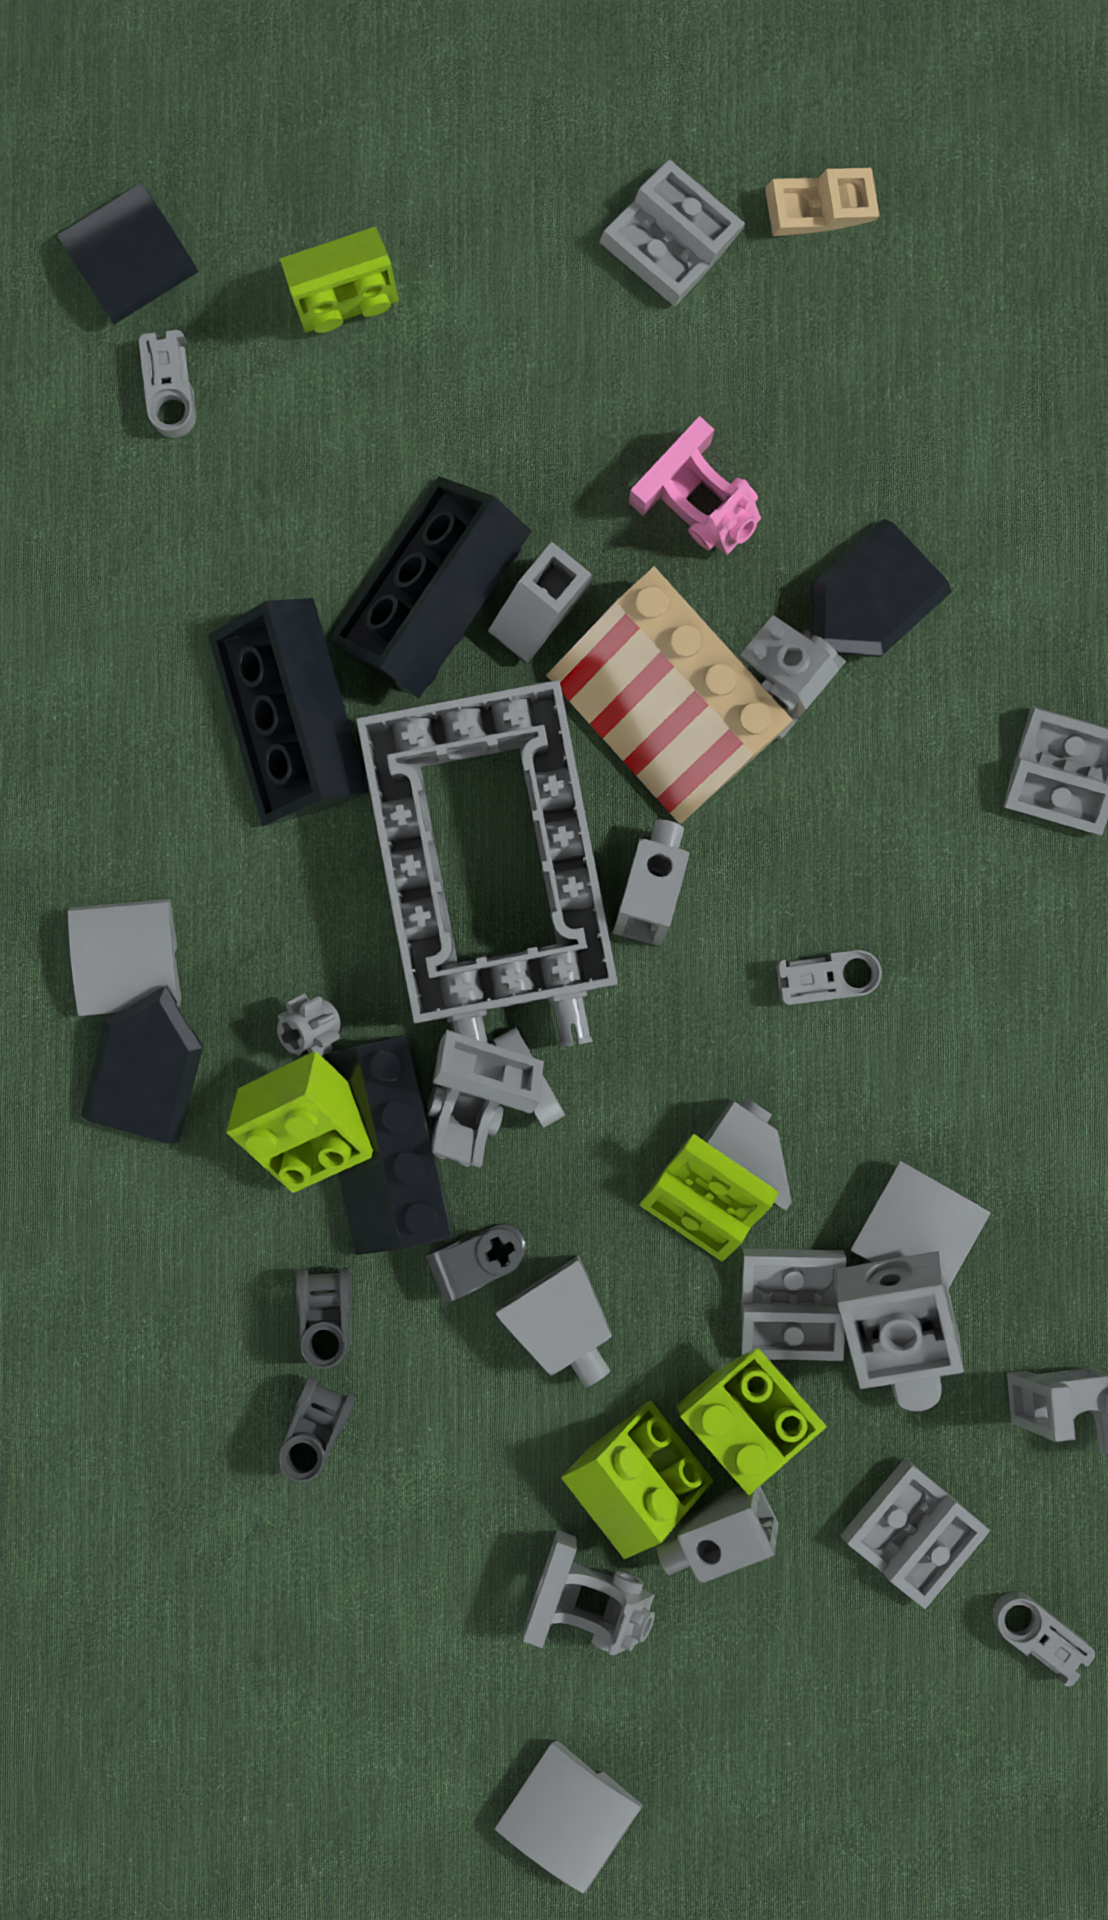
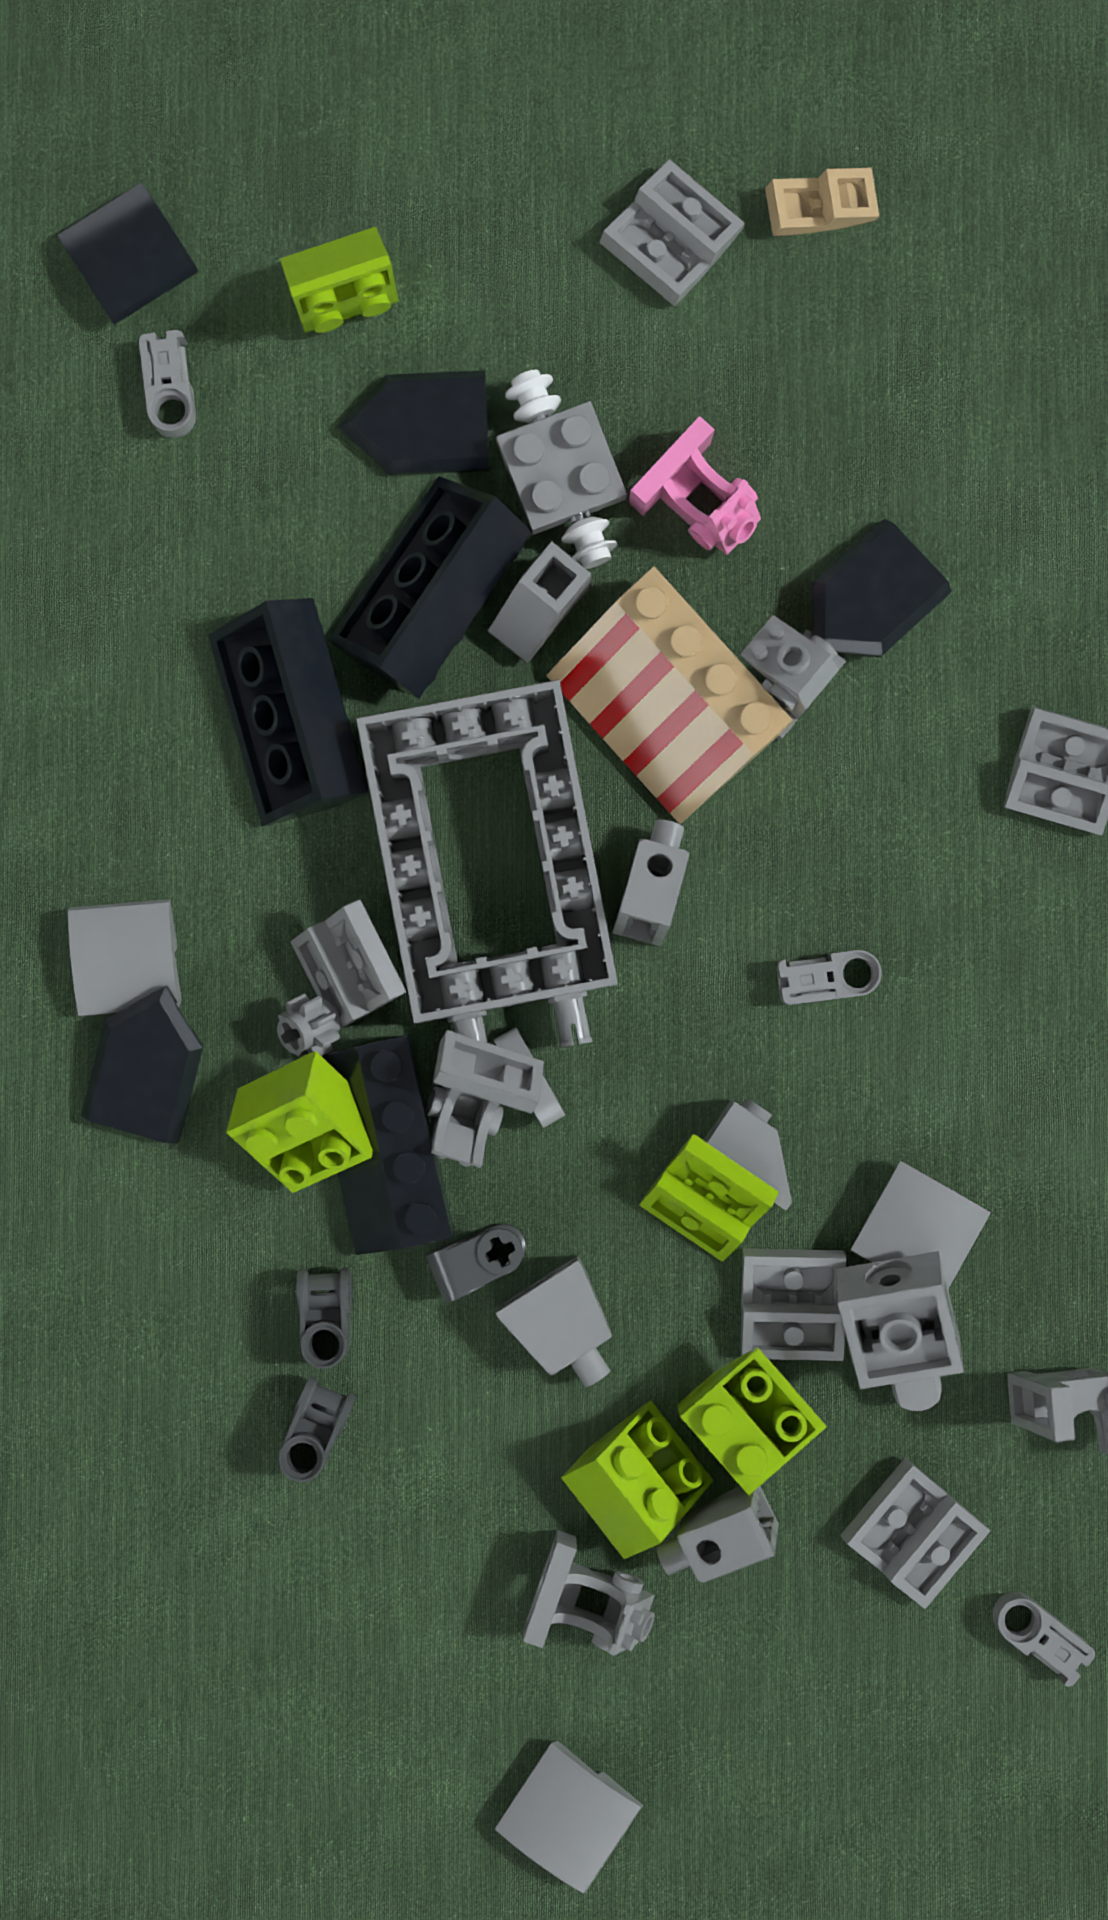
none -> light grey slope [291,900,406,1029]
none -> black tile [338,370,490,475]
none -> light grey plate [496,370,627,569]

